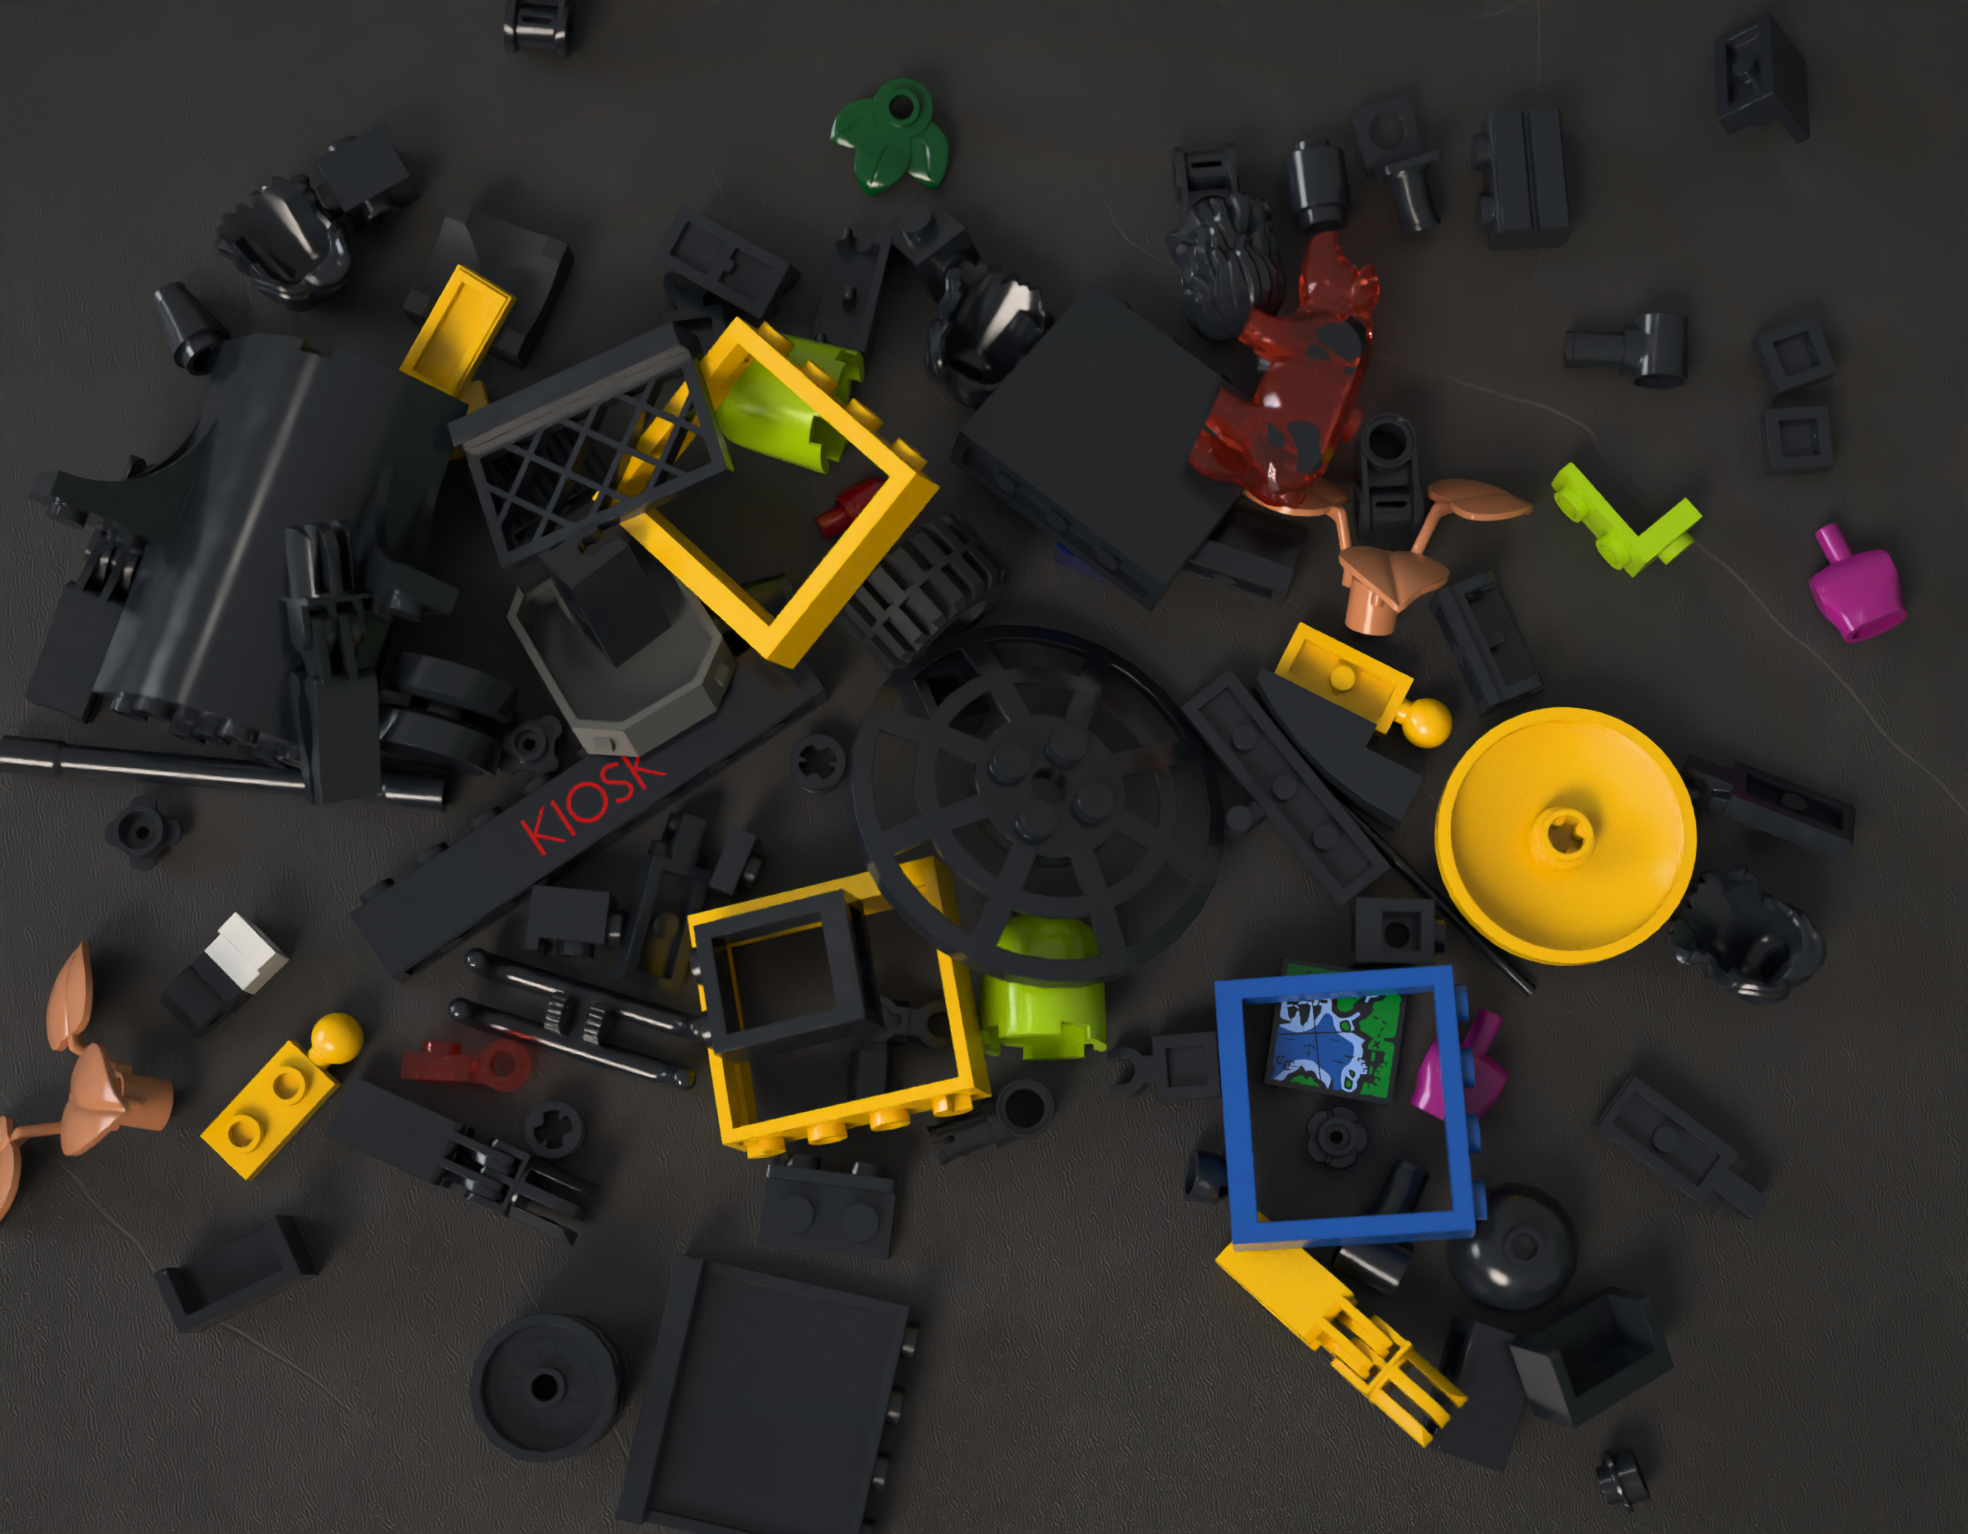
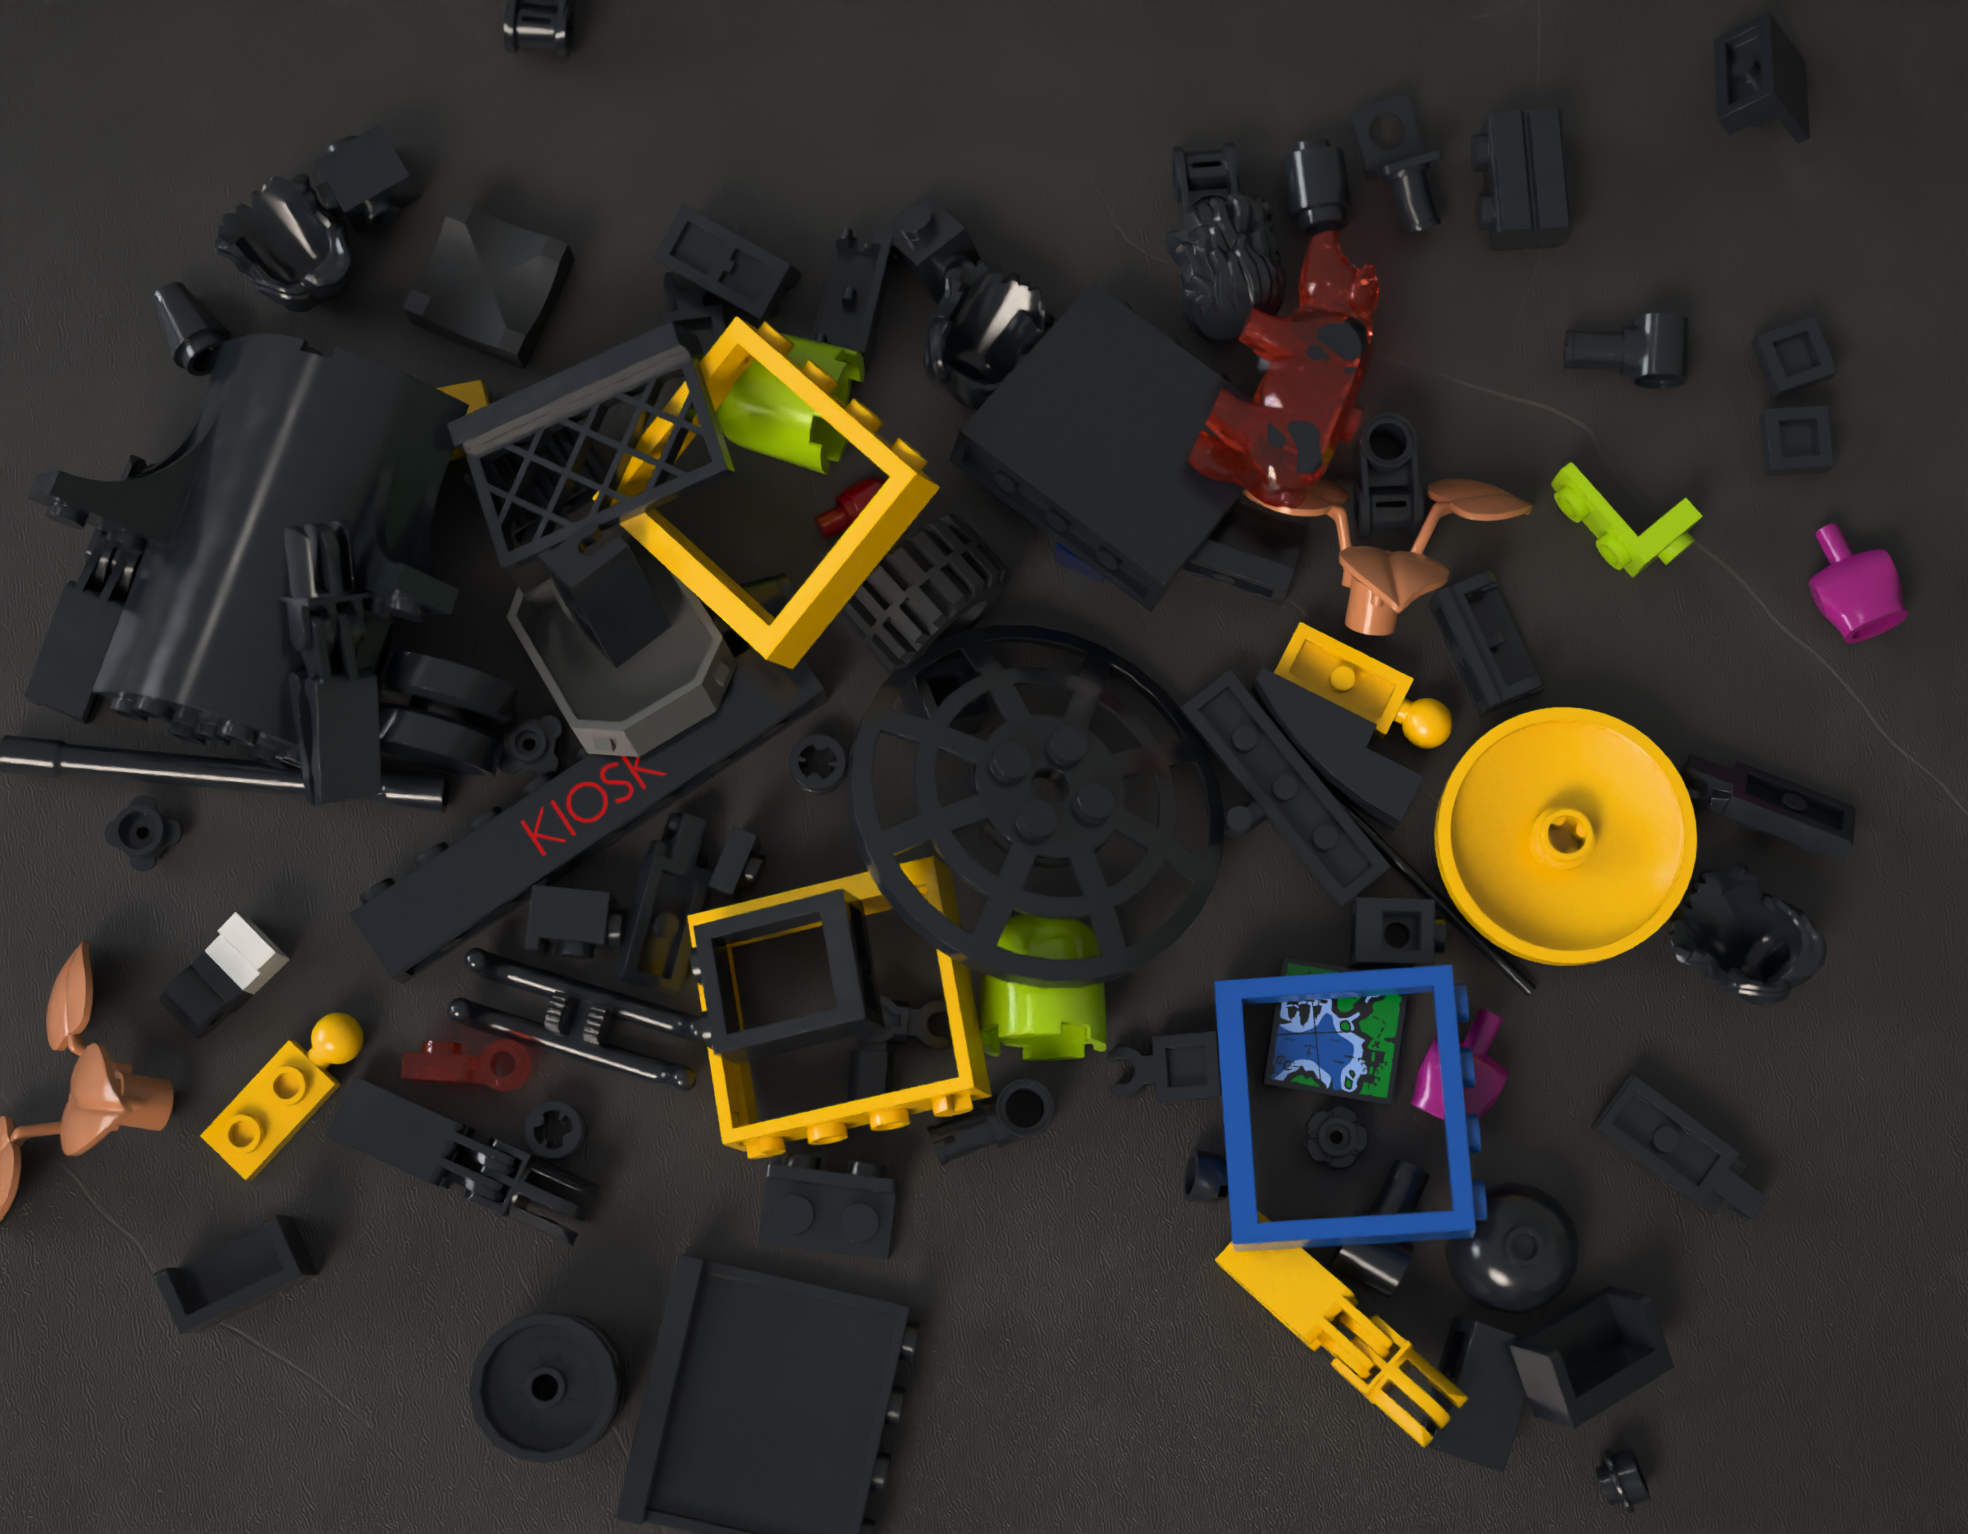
yellow tile [399,264,517,400] -> none
dark green plate [830,77,949,196] -> none

